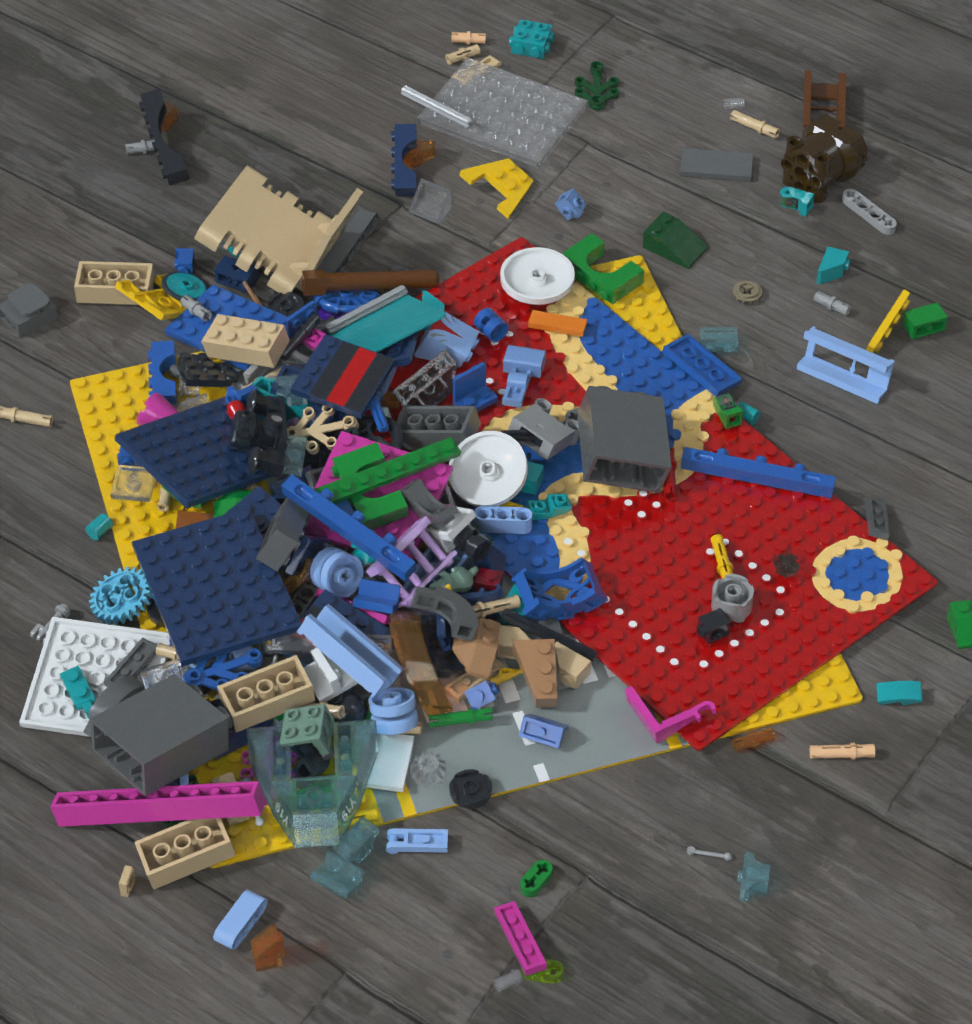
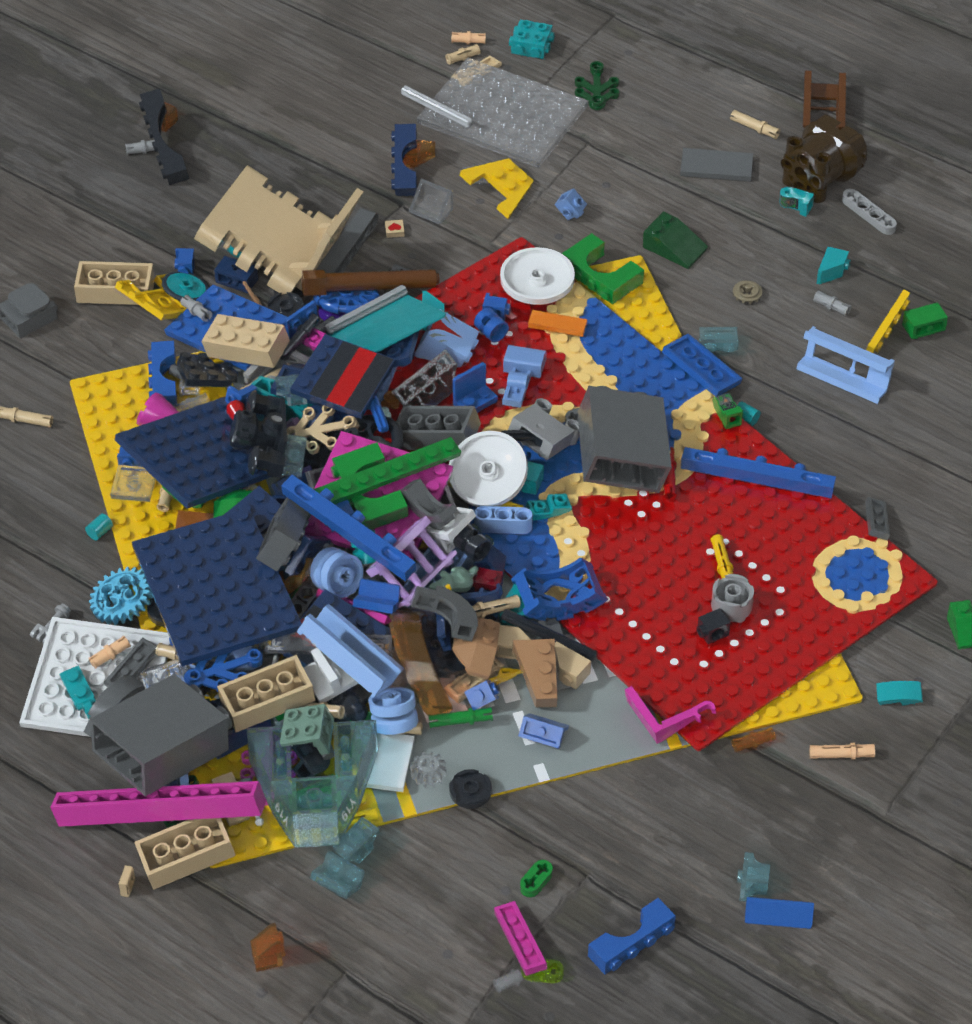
light blue beam [213,889,268,950] -> none
light blue plate [386,828,448,854] -> none
light grey hinge [687,846,732,861] -> none
clear pin [723,96,744,110] -> none
clear smoke gear [774,551,799,578] -> none
none -> light nougat pin [88,635,131,669]
none -> tan tile [385,220,405,238]
none -> blue brick [482,293,511,321]
none -> blue arch [588,898,676,975]
none -> blue slope [745,897,814,929]

